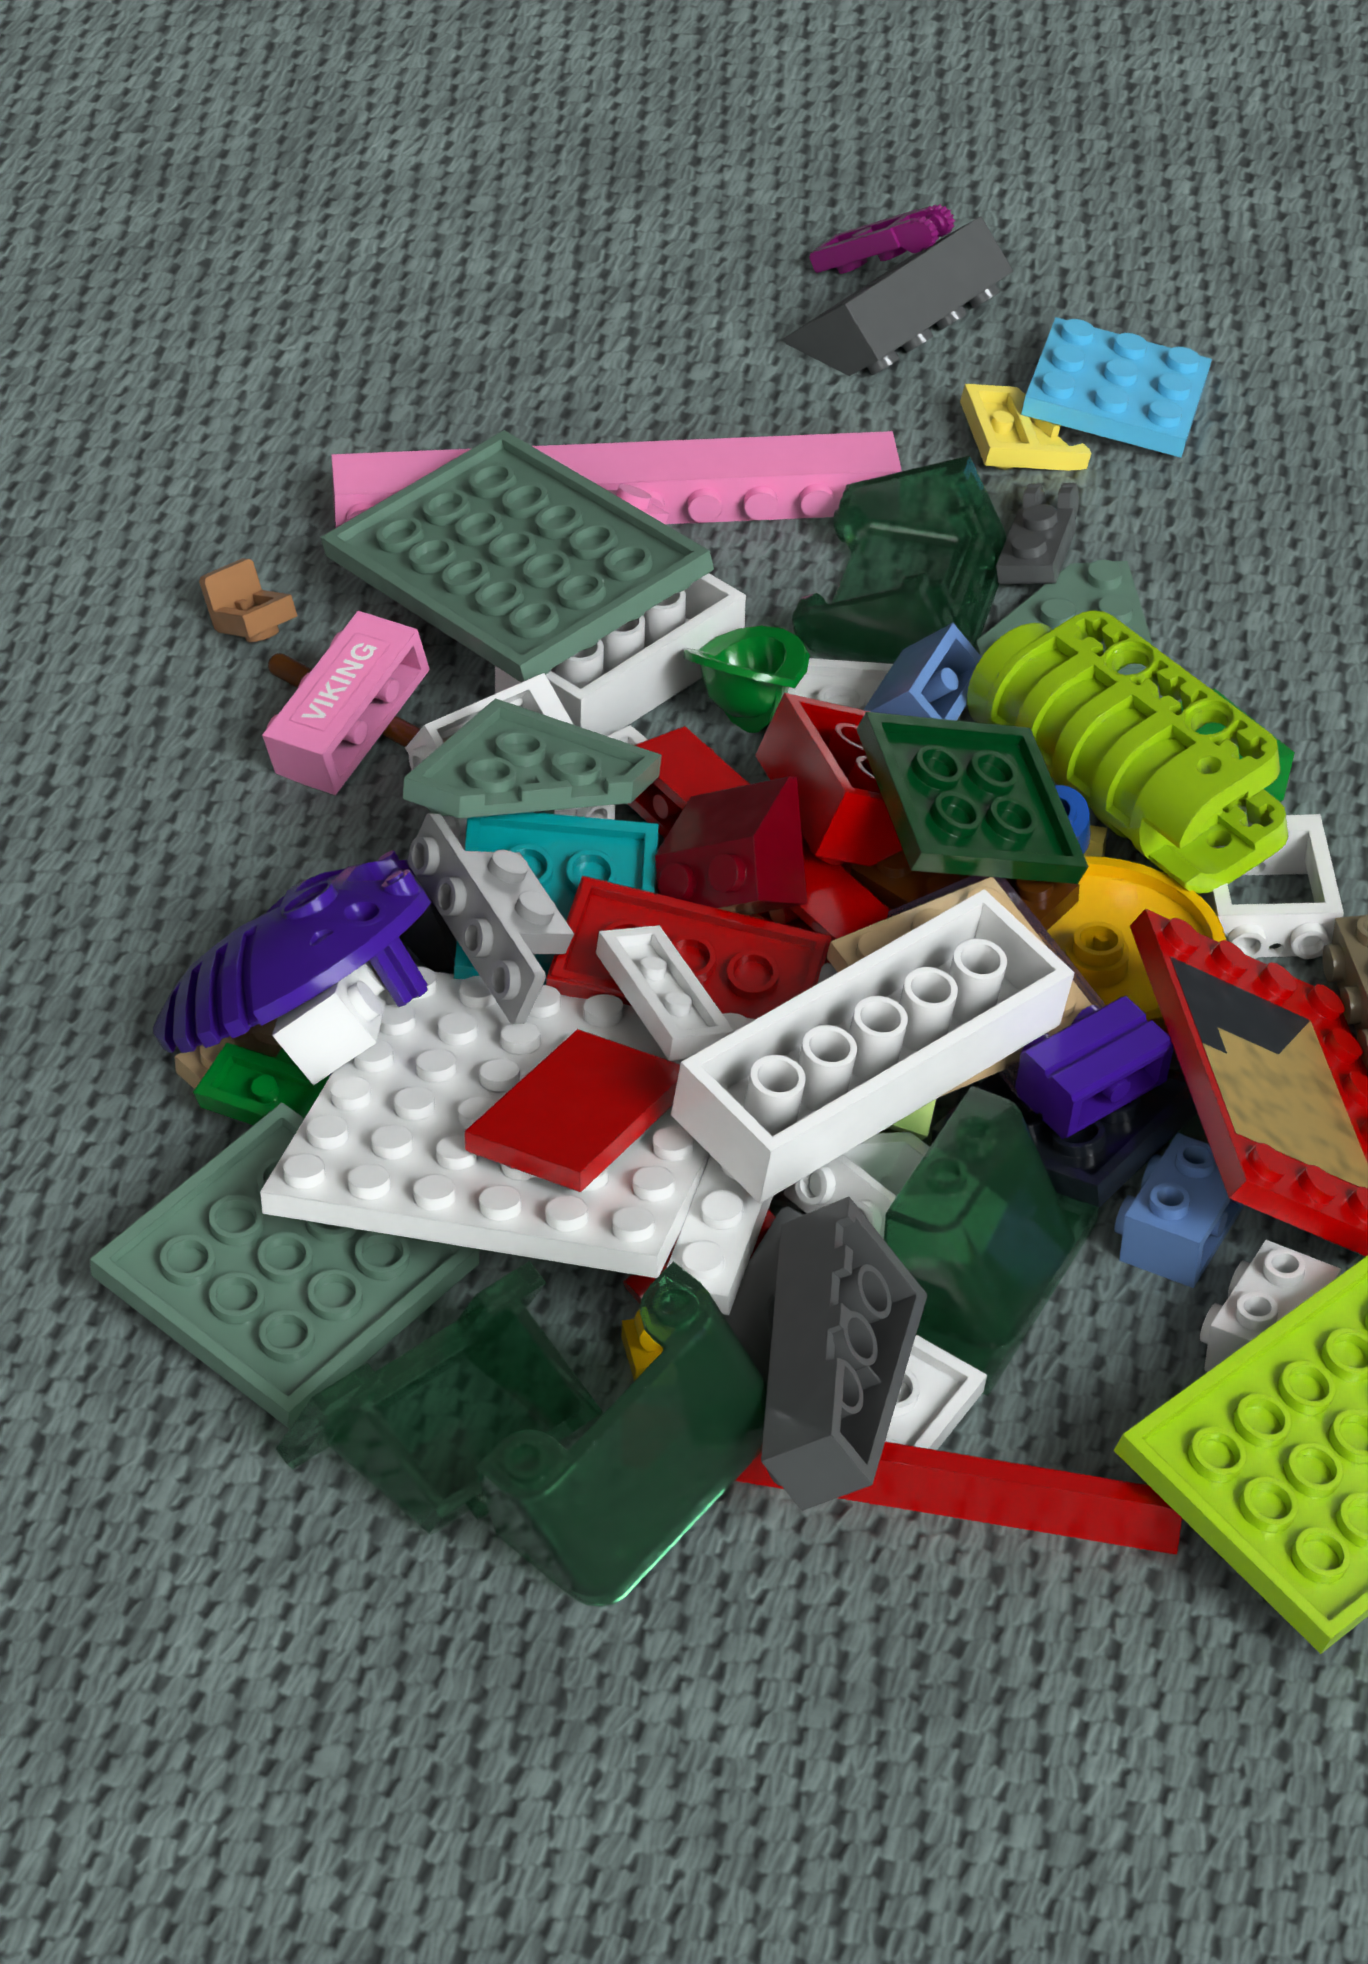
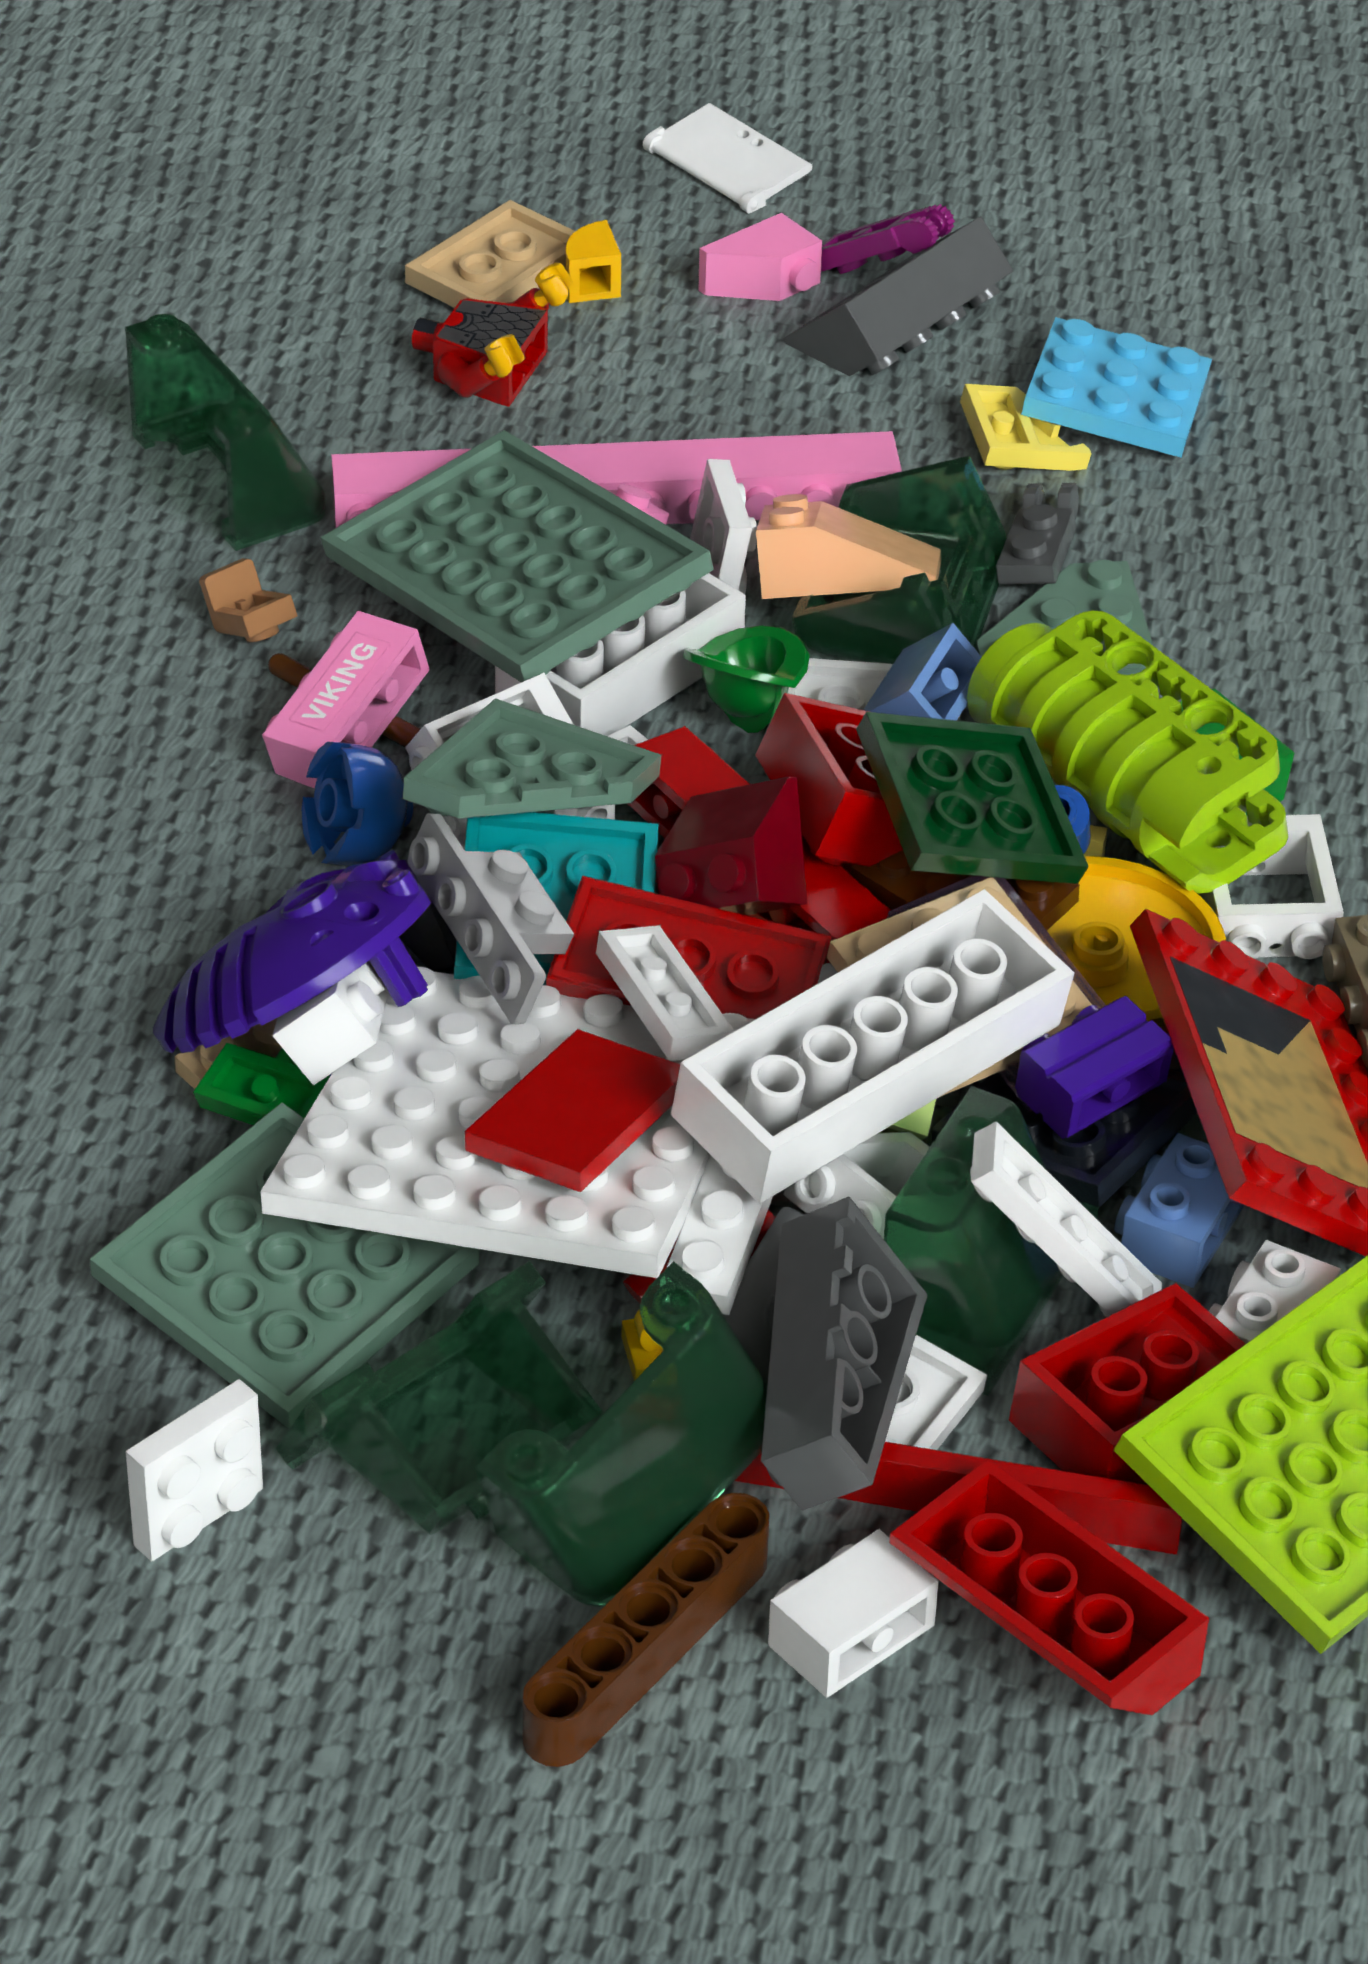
none -> clear green windscreen [125,314,326,551]
none -> white plate [126,1379,263,1562]
none -> blue cylinder [301,741,413,865]
none -> tan plate [405,200,575,308]
none -> torso [411,263,572,407]
none -> reddish brown beam [523,1493,770,1767]
none -> yellow brick [566,220,621,303]
none -> white door [643,103,812,214]
none -> white plate [690,459,757,594]
none -> bright pink slope [698,213,822,301]
none -> light nougat slope [756,494,941,599]
none -> white brick [768,1529,939,1698]
none -> red slope [889,1458,1209,1715]
none -> white plate [970,1122,1162,1317]
none -> red slope [1009,1283,1245,1484]

